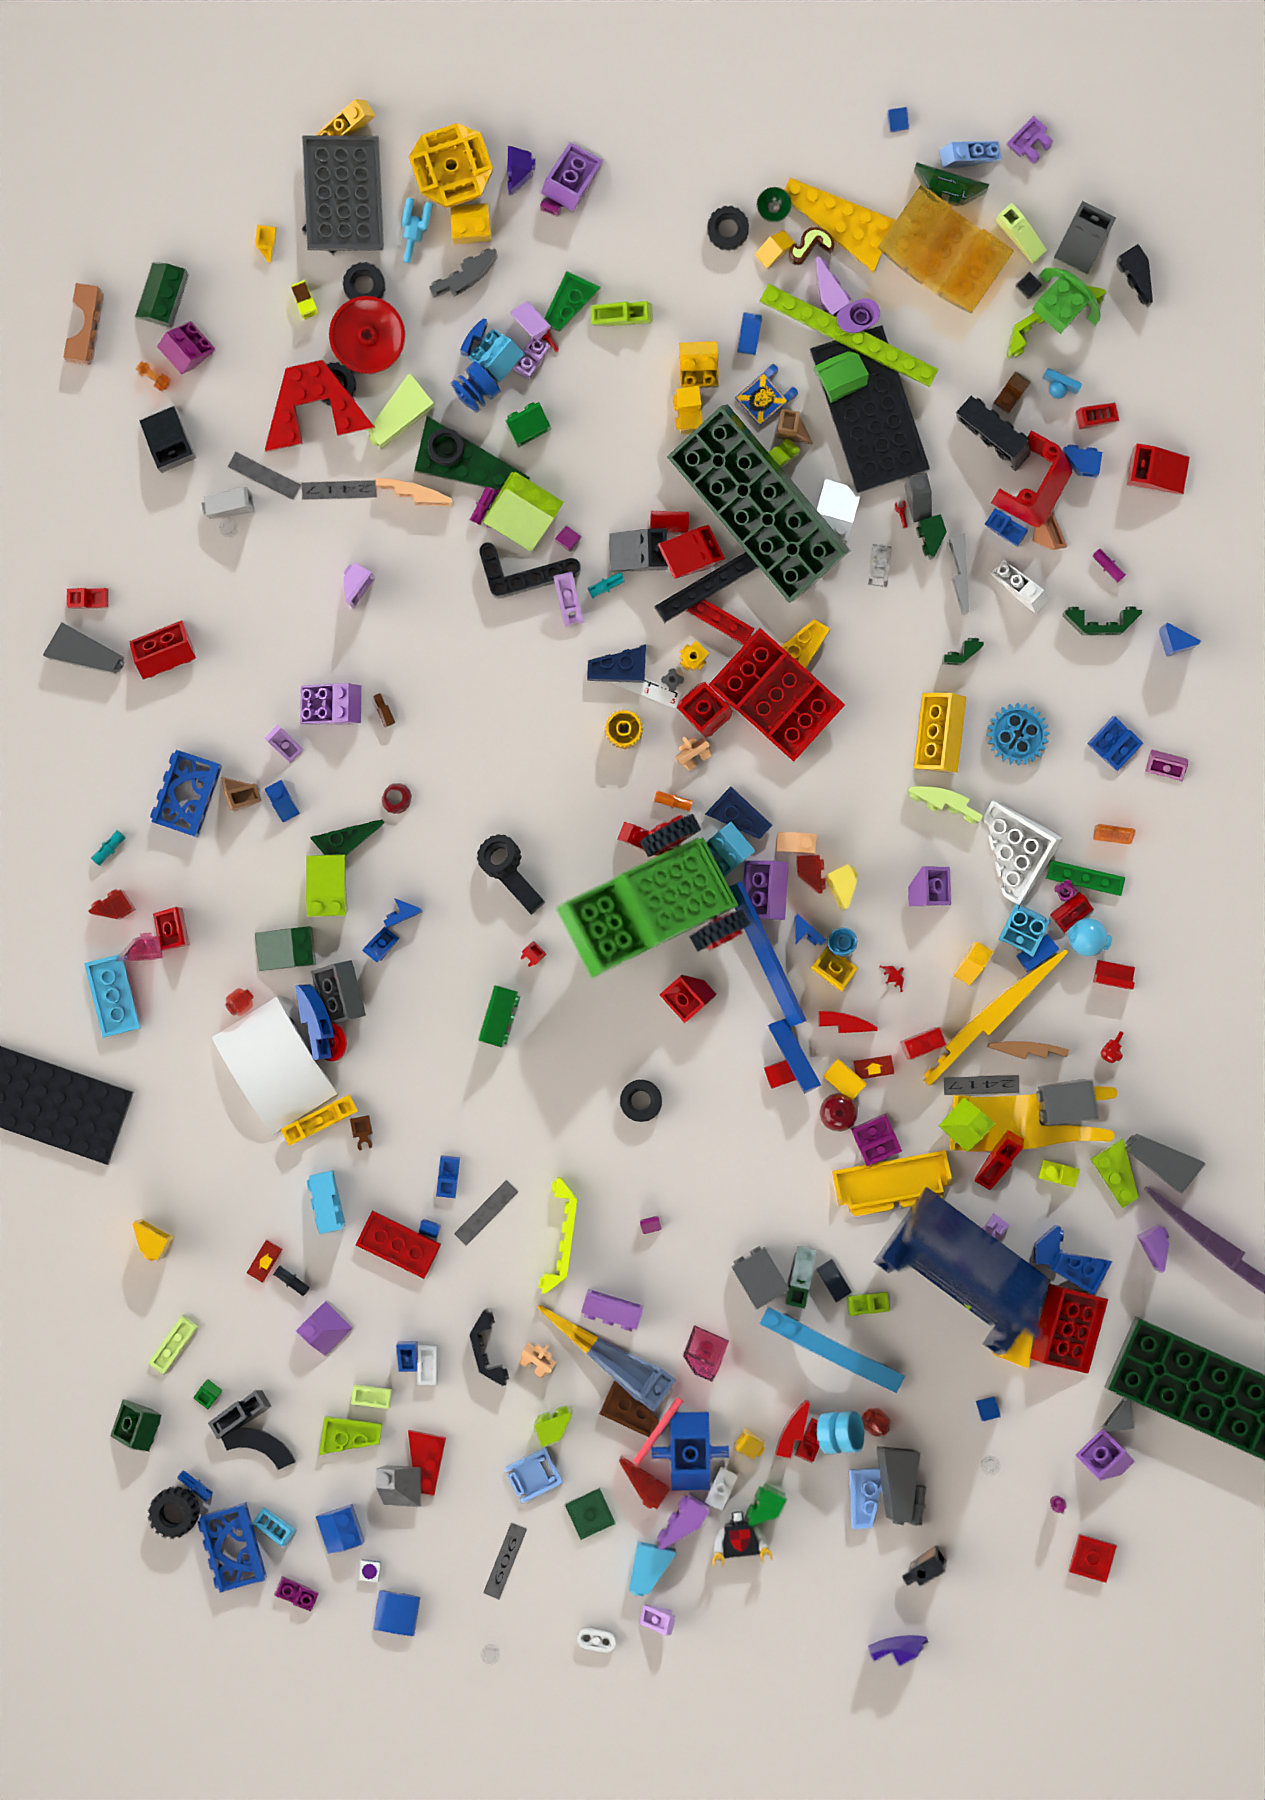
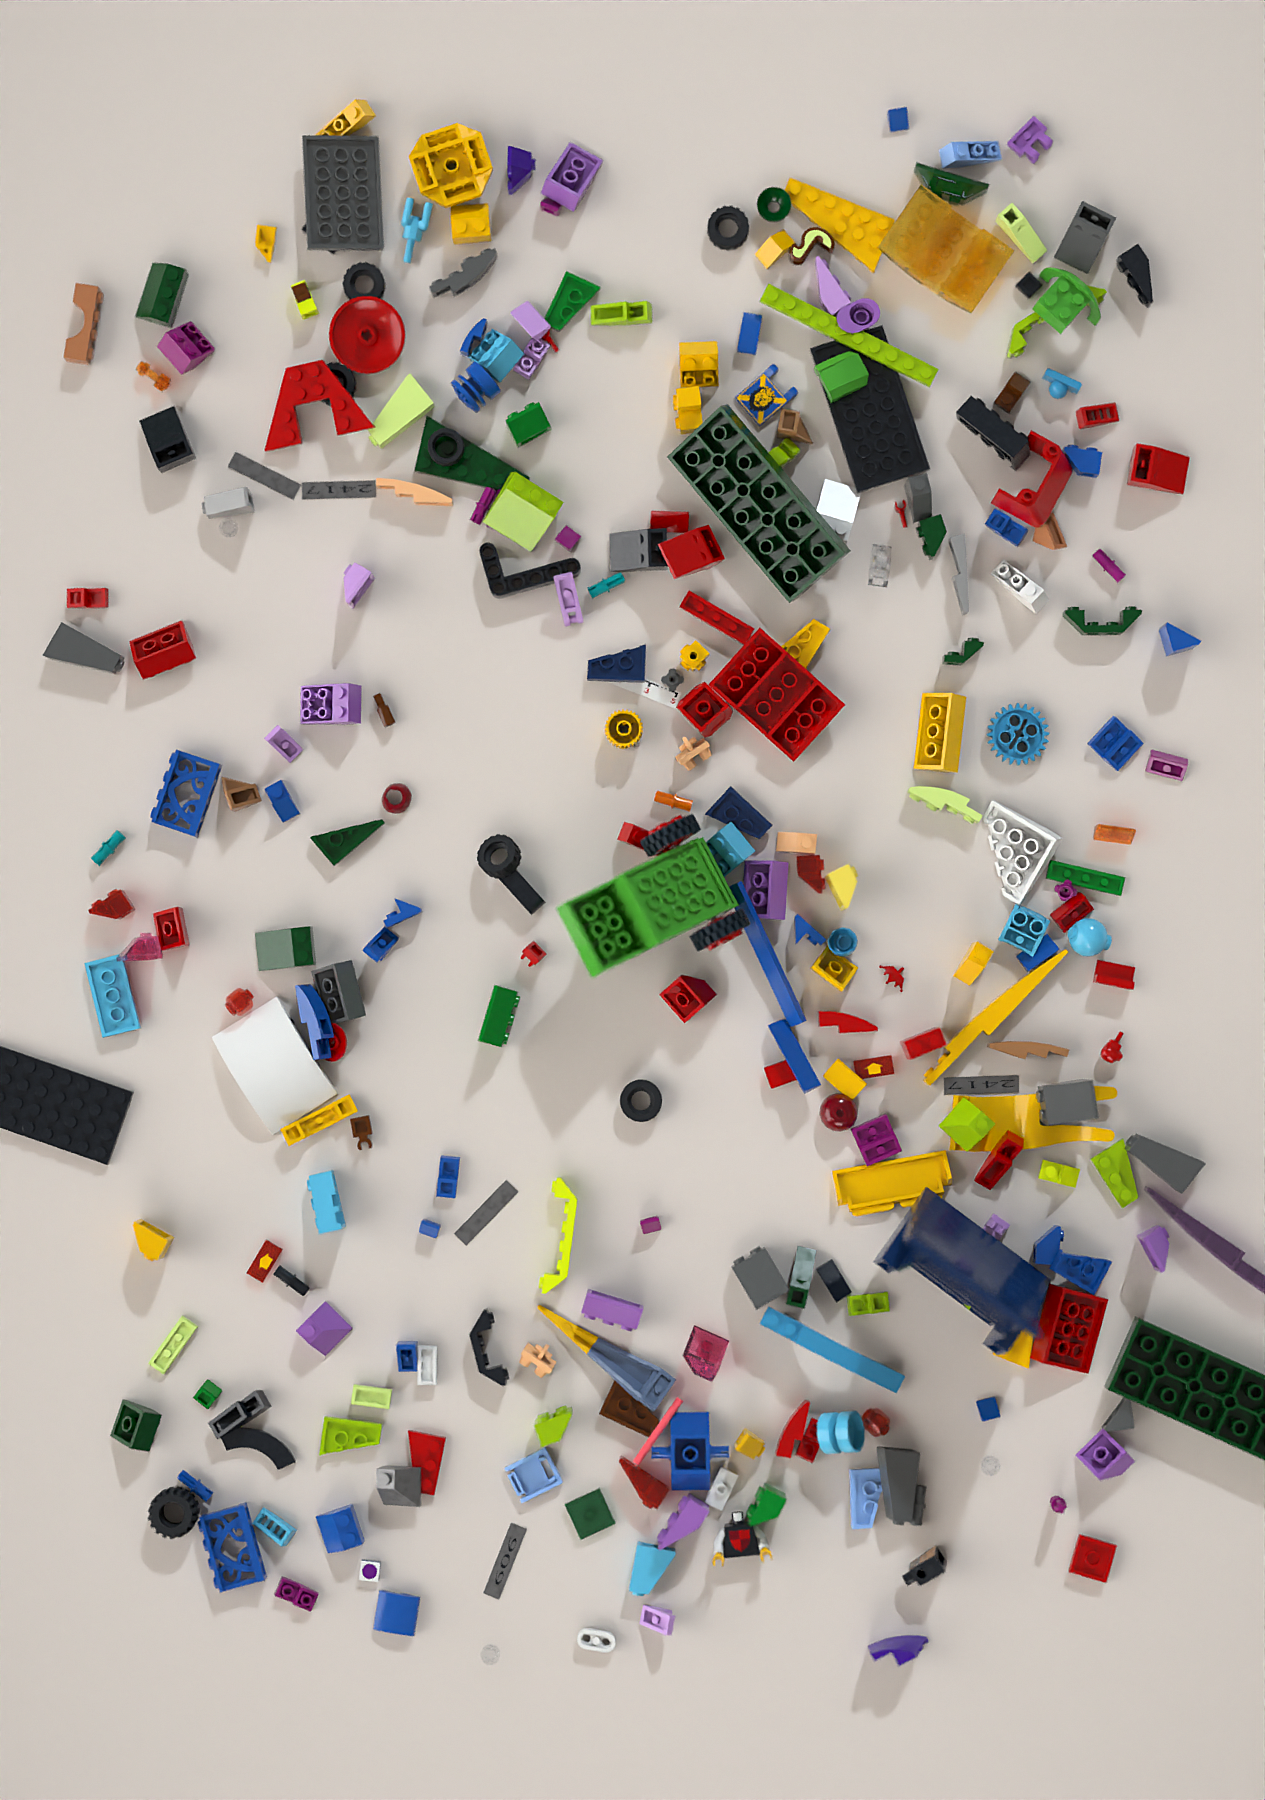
lime slope [306,855,348,917] -> none
red piece [355,1210,441,1279] -> none
black tile [654,552,759,624] -> none
medium lavender slope [908,866,951,906] -> none

